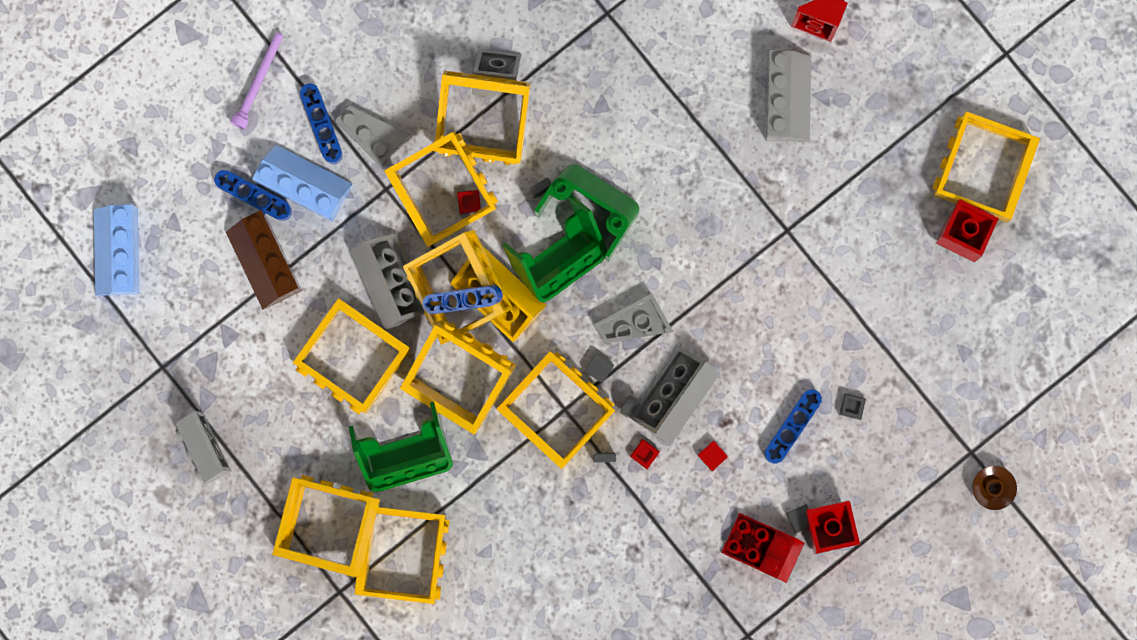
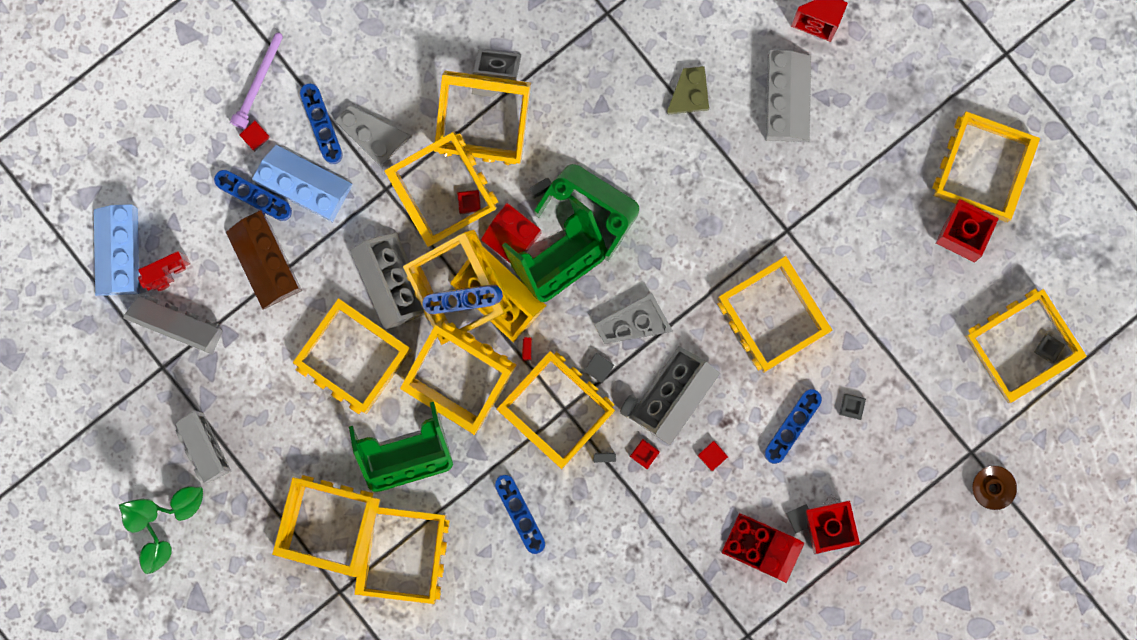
none -> green plant [119,486,203,574]
none -> light grey slope [123,295,223,355]
none -> red plate [138,251,190,291]
none -> red tile [239,121,270,152]
none -> red slope [481,203,542,263]
none -> blue beam [495,475,545,554]
none -> red tile [522,337,532,361]
none -> olive wing [667,66,709,115]
none -> yellow window [717,256,833,373]
none -> yellow window [965,288,1087,403]
none -> dark grey tile [1034,333,1065,364]

